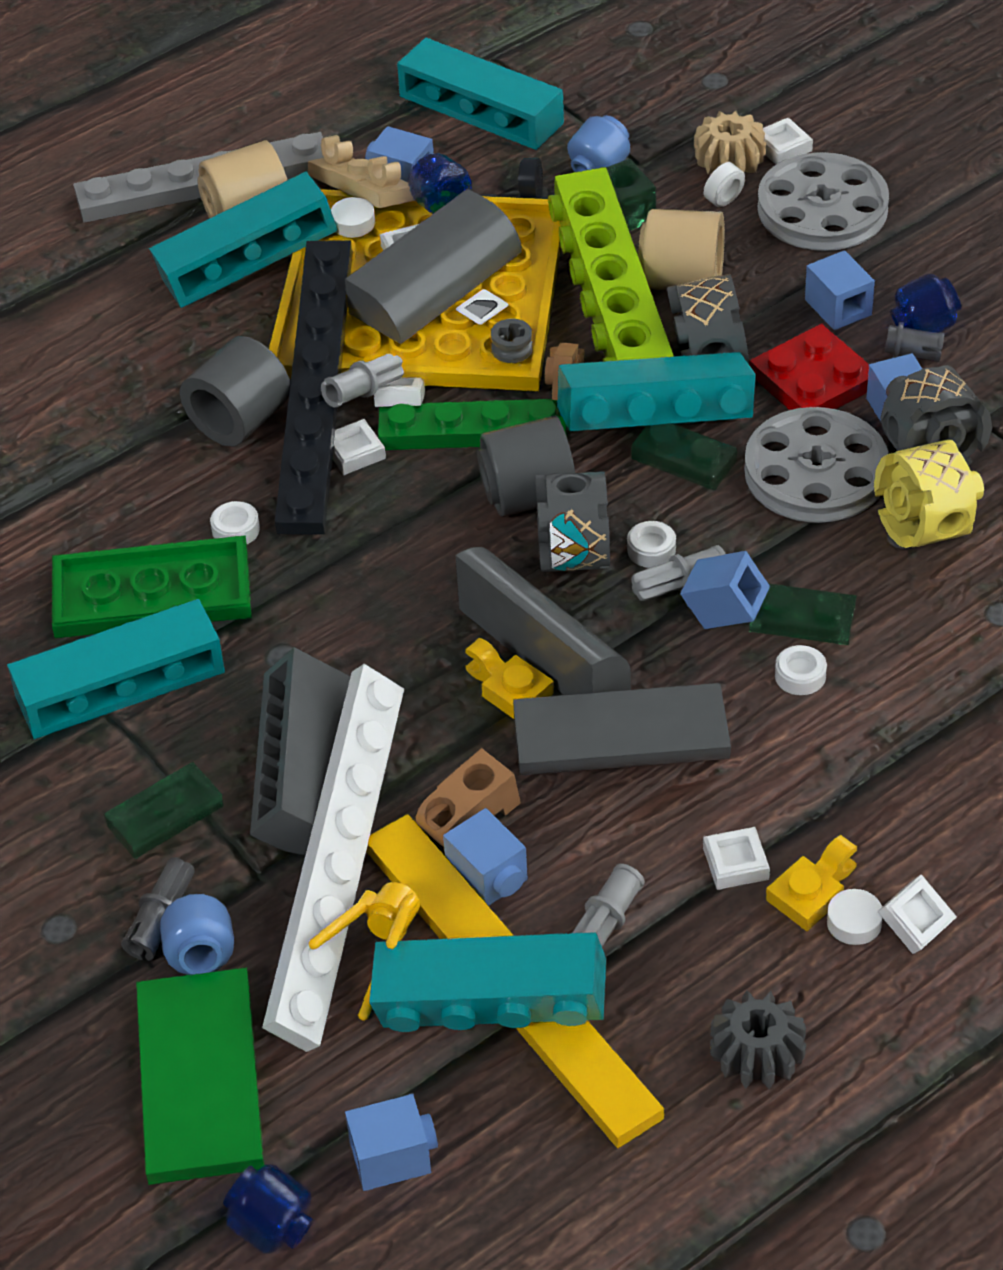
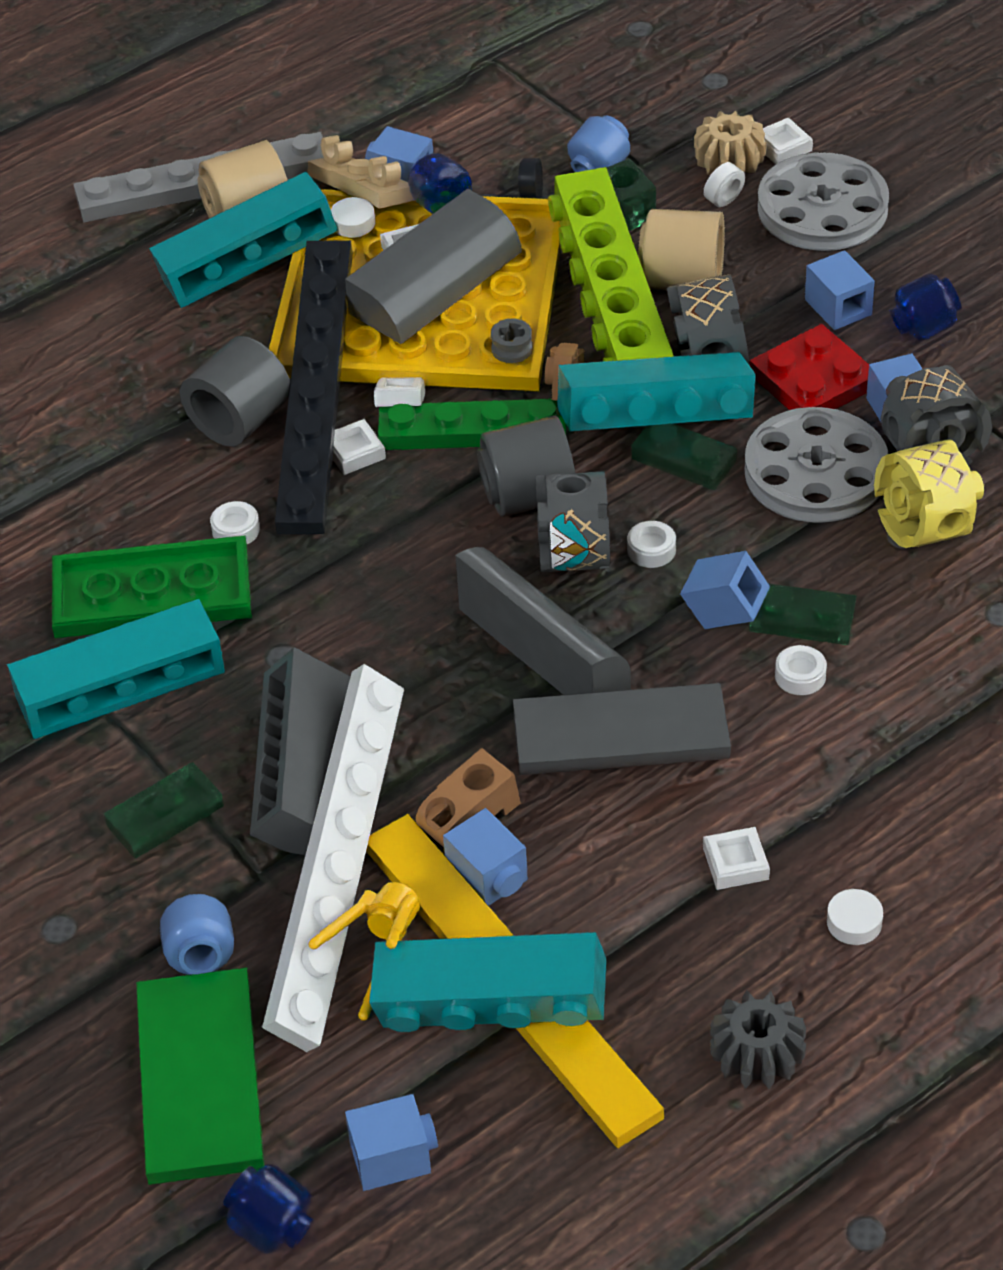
flat silver axle [121,857,195,961] -> none
light grey axle [321,354,404,407] -> none
teal brick [397,38,564,150] -> none
white sticker [456,289,508,325] -> none
yellow plate [465,638,554,719] -> none
light grey axle [572,864,645,946] -> none
light grey axle [631,545,725,601] -> none
yellow plate [766,835,857,931] -> none
white tile [877,874,957,954] -> none
flat silver pin [885,322,945,362] -> none

